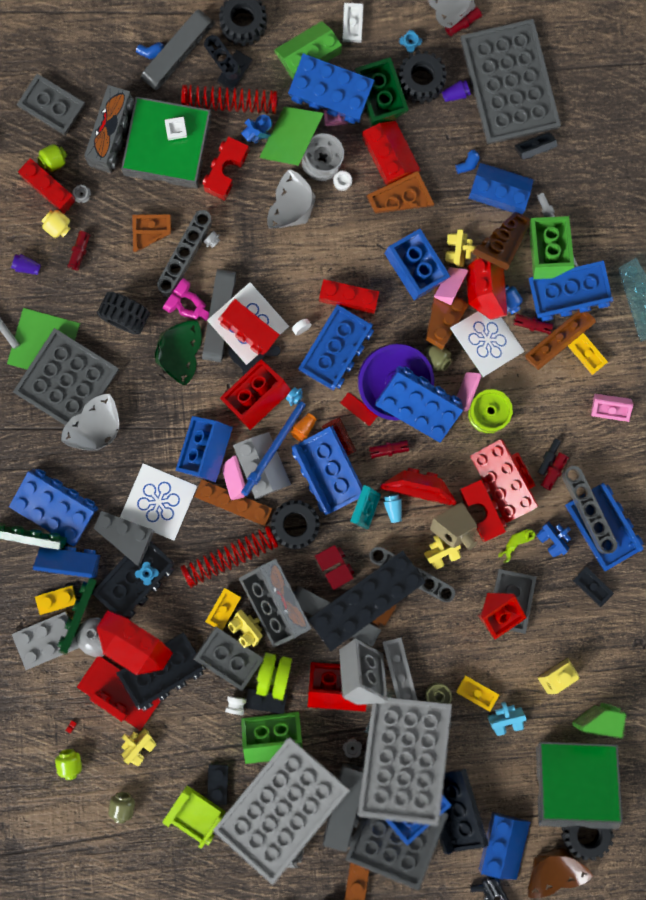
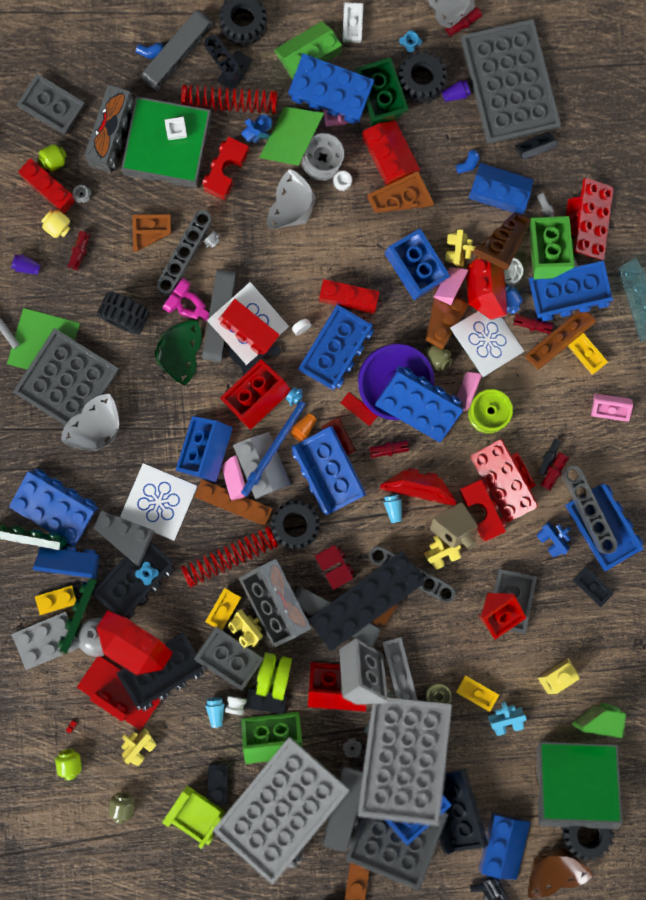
teal tile [350,485,381,530] -> none
lime arm [498,529,535,563] -> none
none -> medium azure cone [205,697,225,728]
none -> white wheel [504,258,523,286]
none -> red bracket [566,178,613,260]

